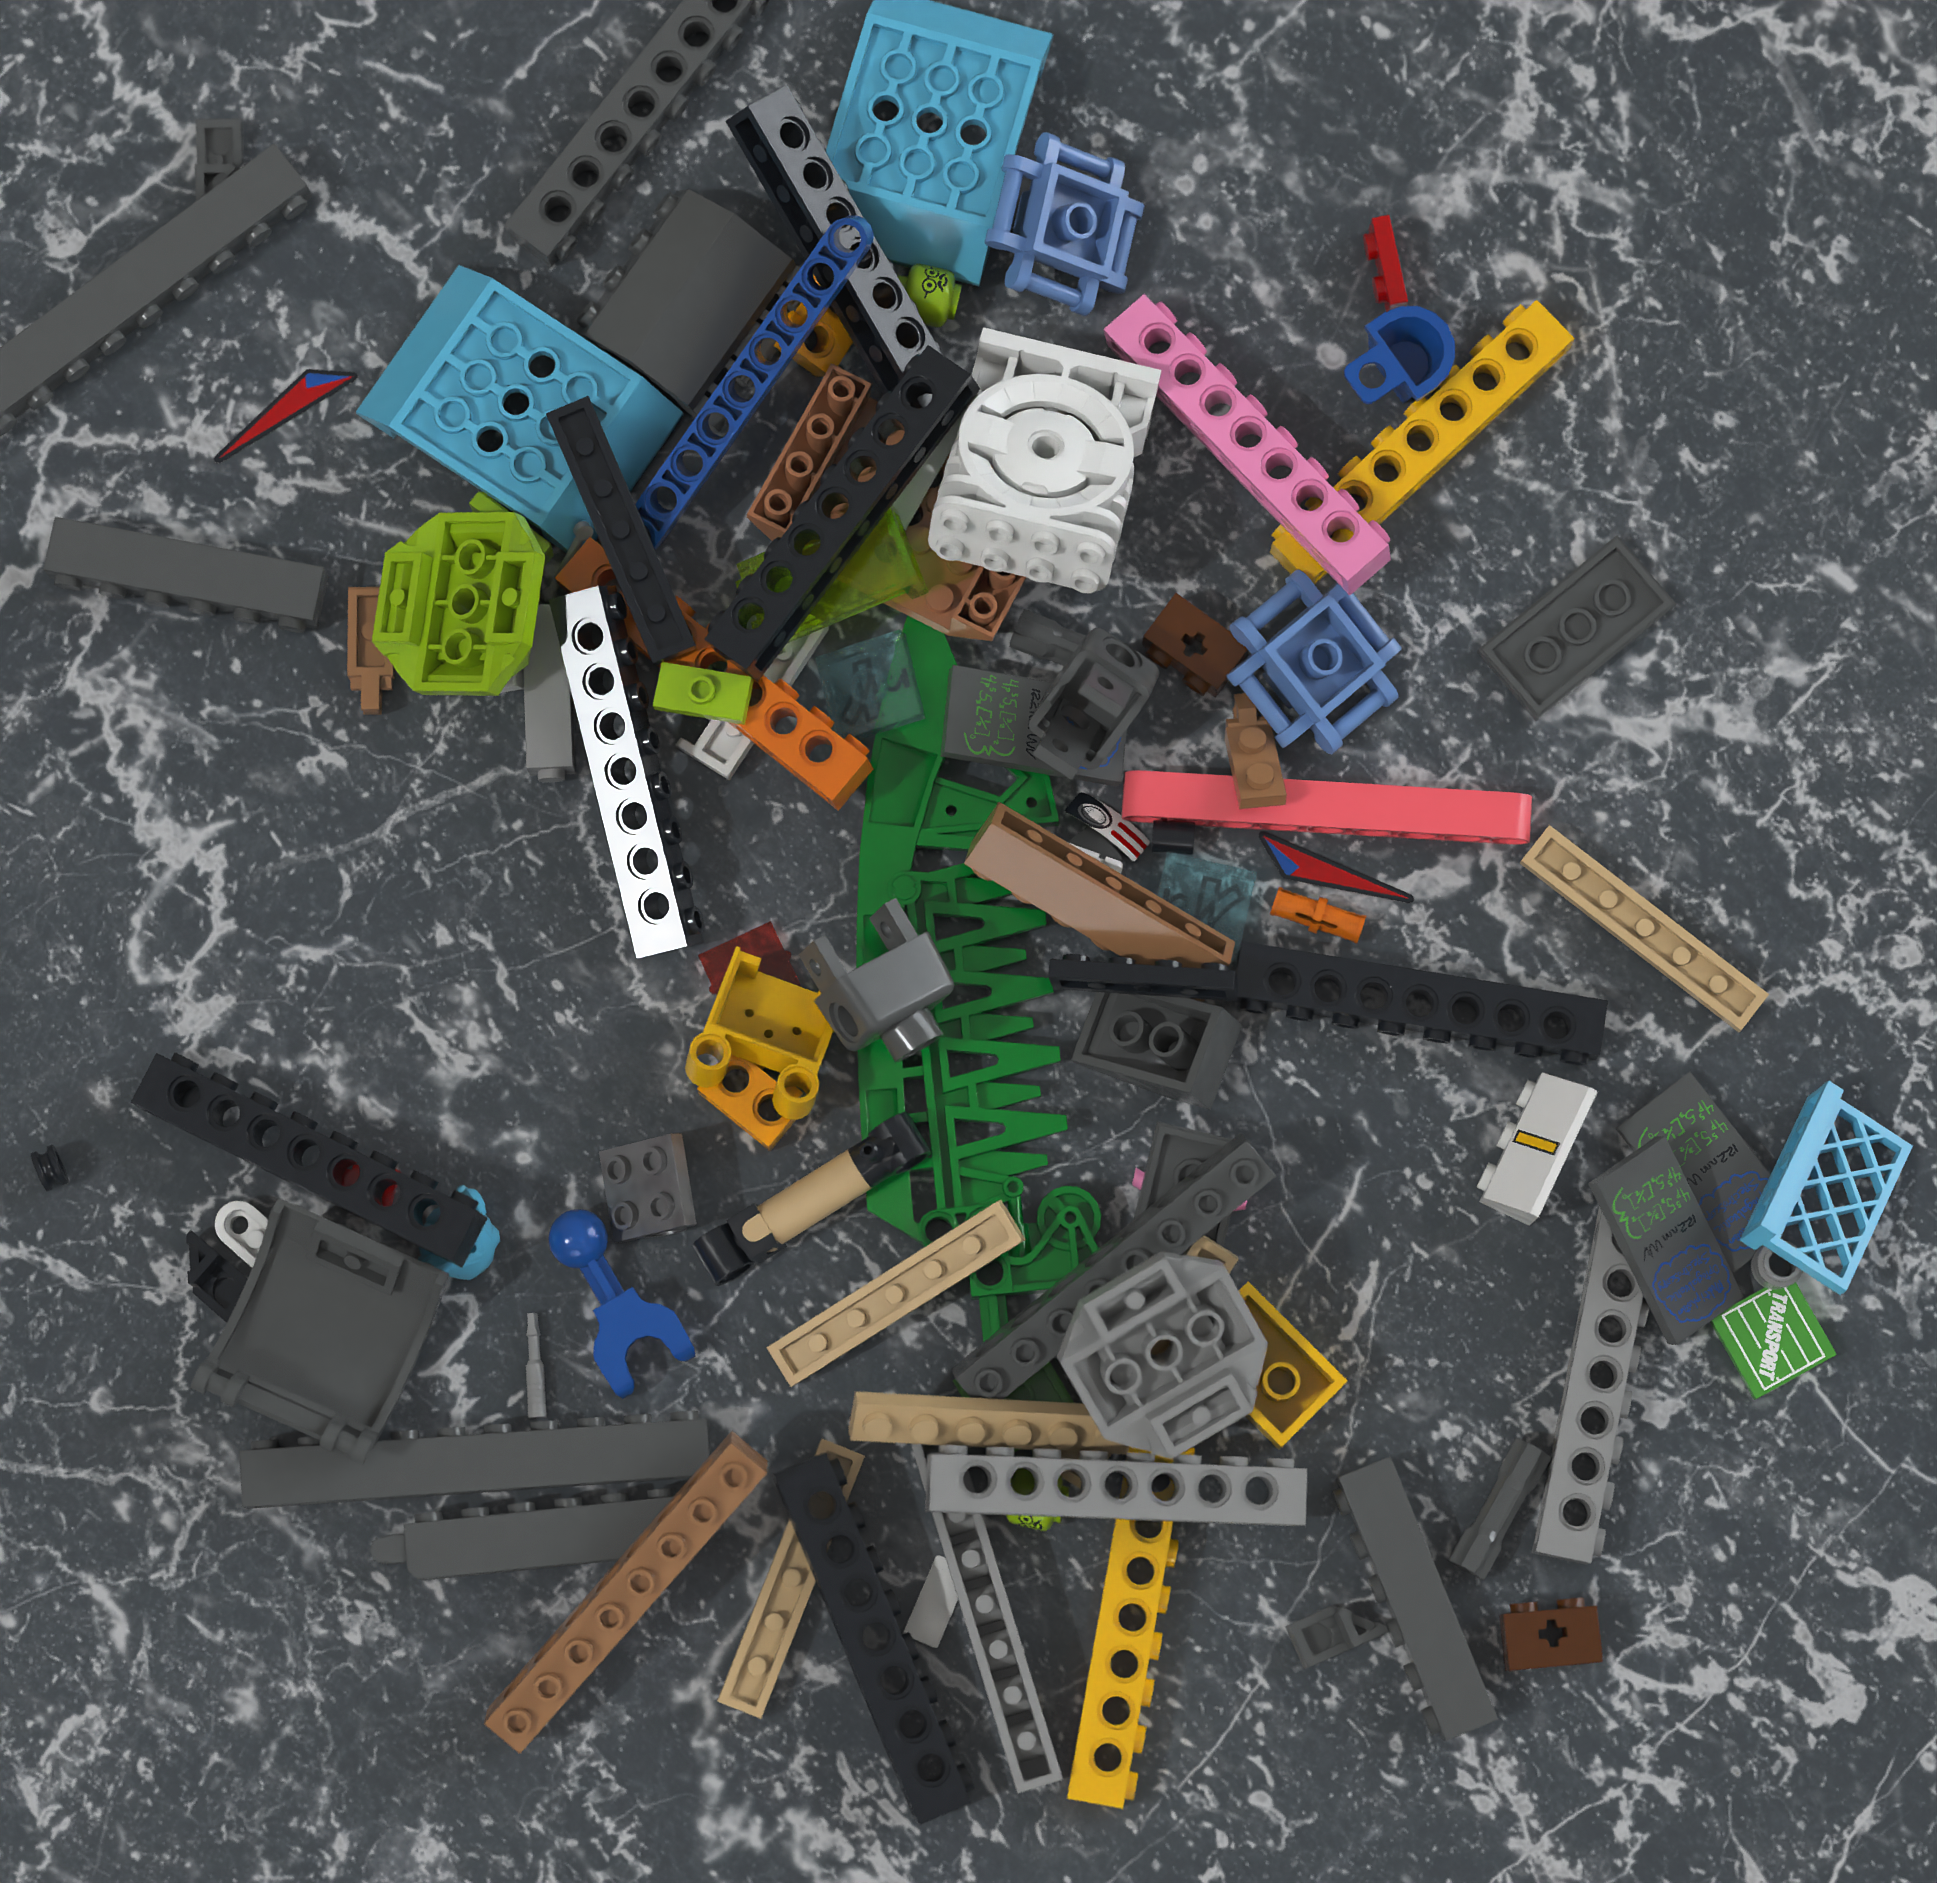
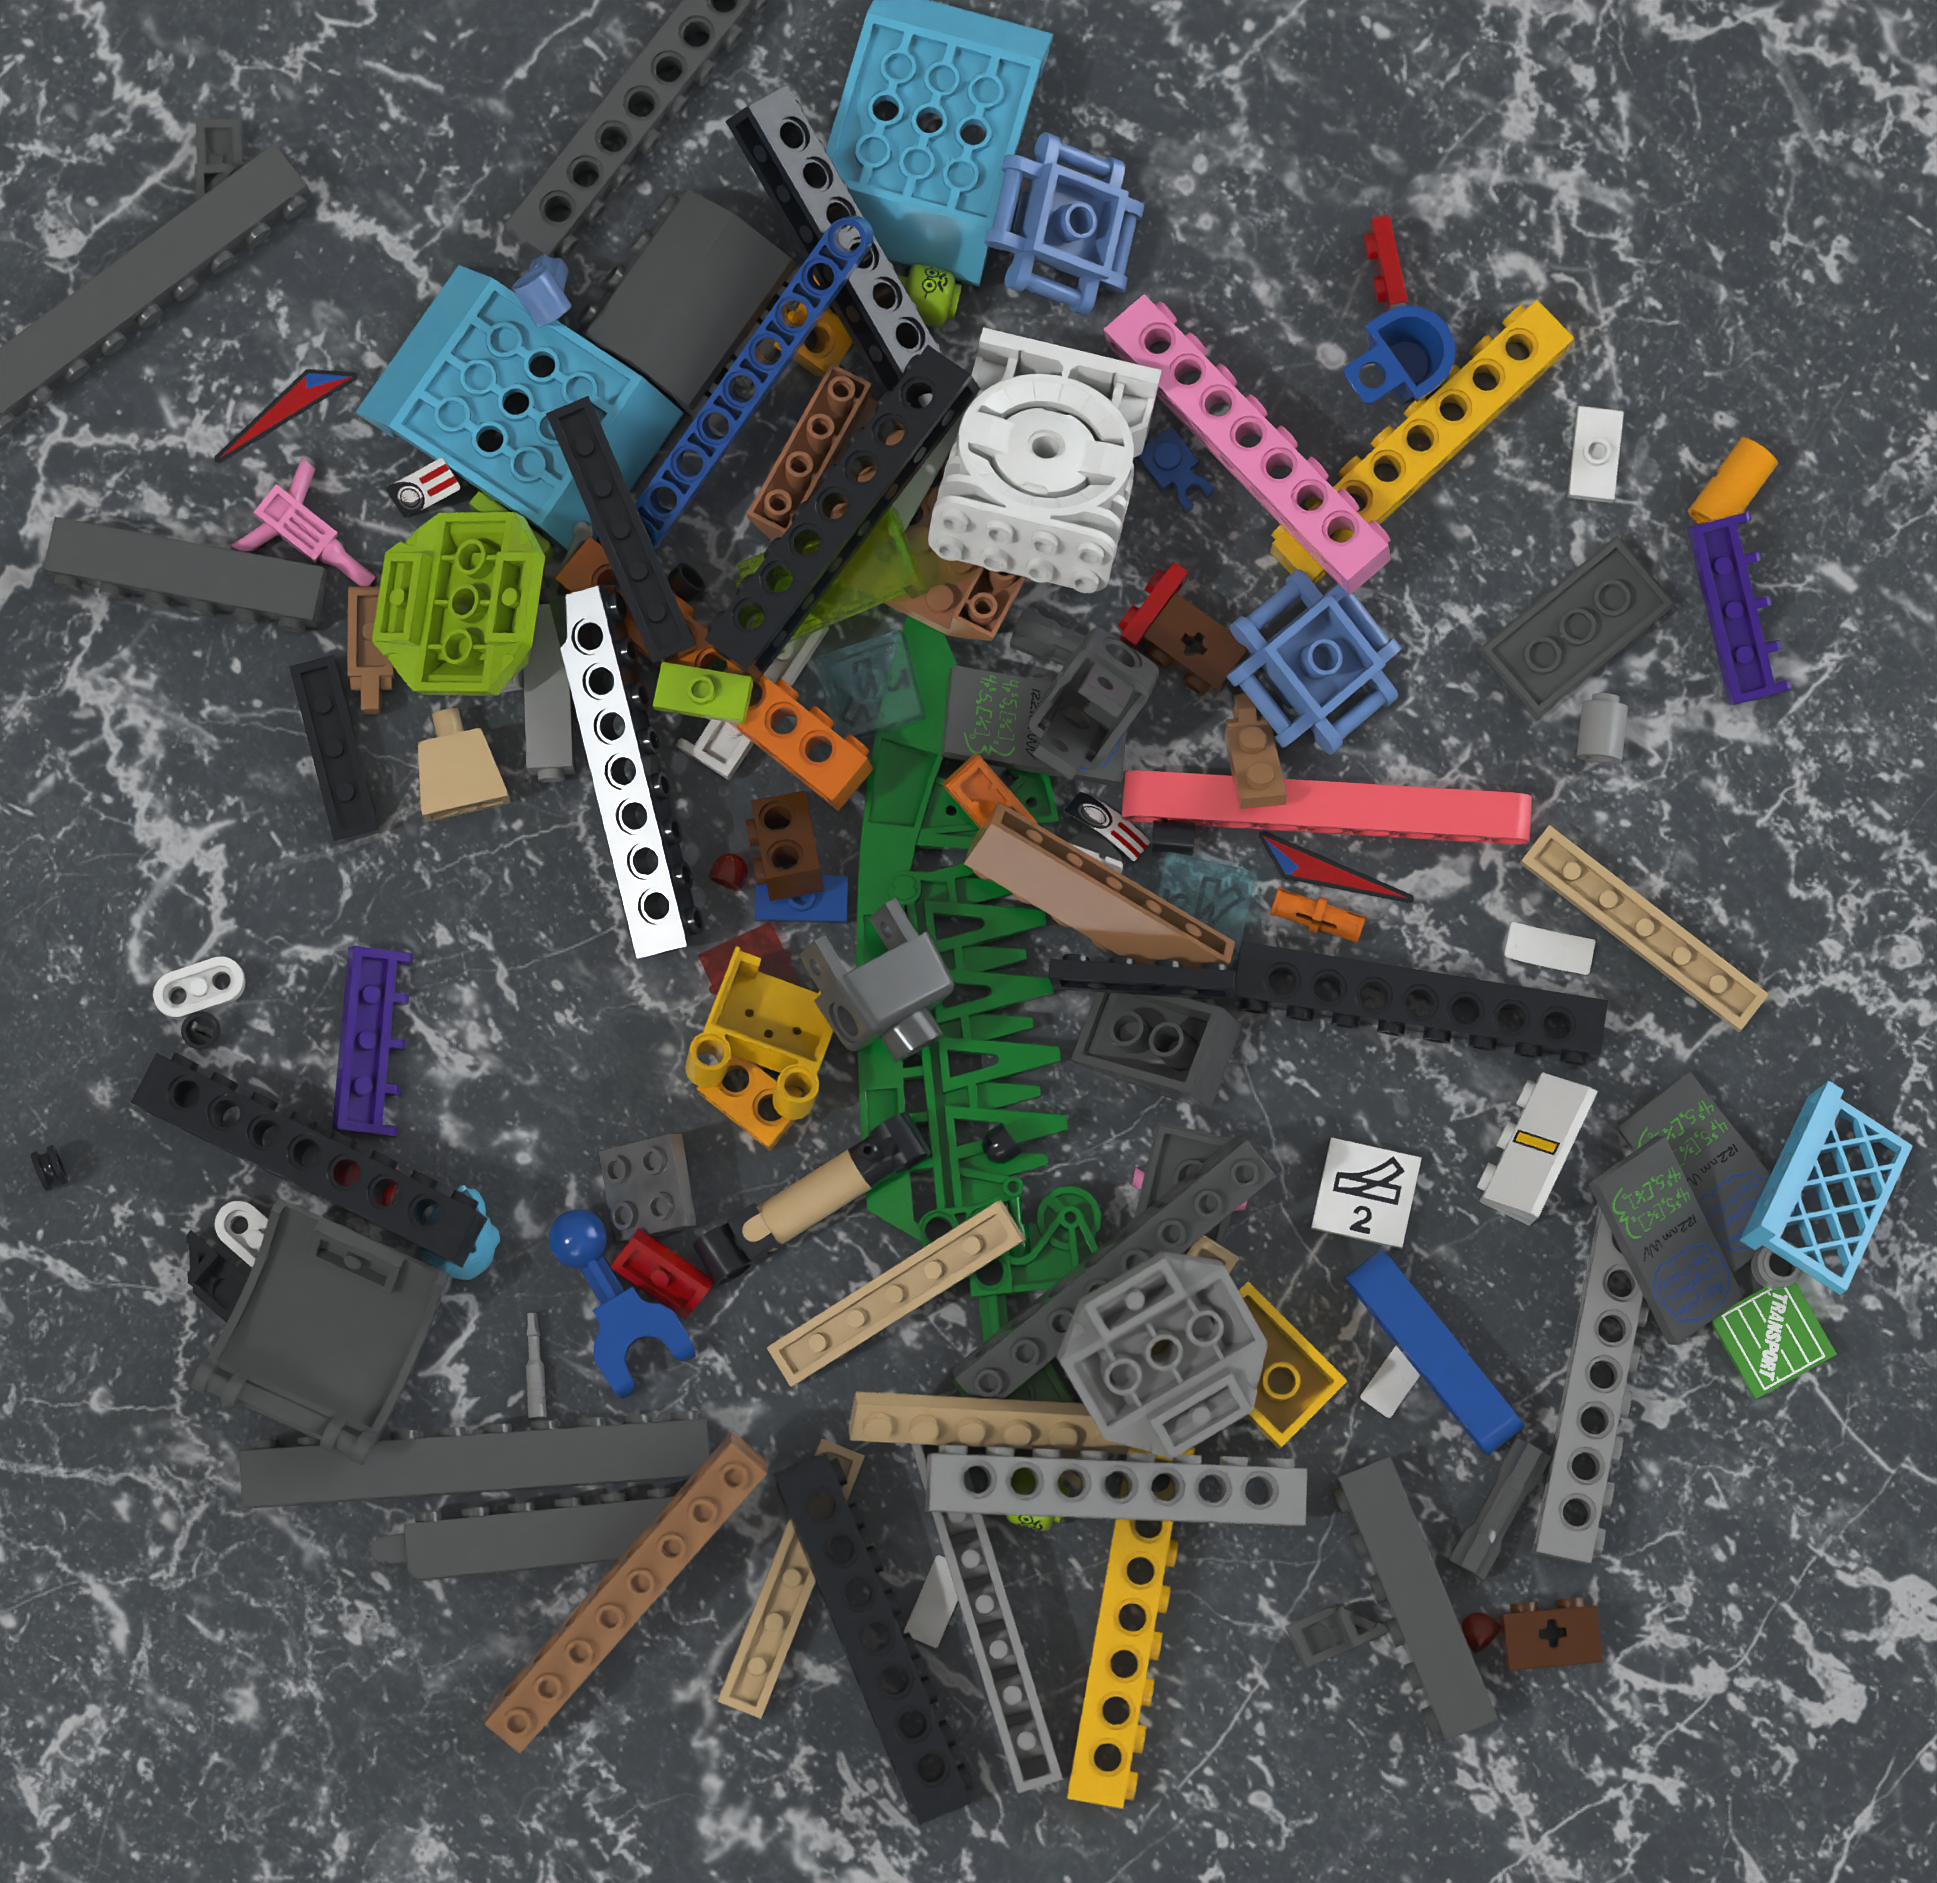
none -> white plate [153,957,246,1019]
none -> black hinge [181,1011,221,1049]
none -> bright pink piece [230,458,377,587]
none -> black plate [289,655,380,844]
none -> dark purple hinge [332,946,413,1137]
none -> sticker [385,458,460,518]
none -> tan torso [418,708,511,822]
none -> medium blue piece [512,254,571,327]
none -> red plate [610,1228,714,1320]
none -> black hinge [667,563,705,603]
none -> clear red hinge [708,853,748,891]
none -> reddish brown brick [745,790,824,902]
none -> blue plate [755,875,848,924]
none -> orange plate [941,753,1038,829]
none -> black hinge [982,1123,1022,1164]
none -> red plate [1118,561,1188,651]
none -> blue plate [1136,426,1214,513]
none -> white tile [1311,1137,1421,1249]
none -> blue beam [1344,1249,1524,1456]
none -> white sticker [1360,1346,1420,1418]
none -> clear red hinge [1461,1612,1502,1654]
none -> white sticker [1504,922,1596,975]
none -> white plate [1567,406,1624,503]
none -> light grey brick [1576,693,1628,763]
none -> dark purple hinge [1687,511,1792,705]
none -> light orange pin [1688,437,1778,524]

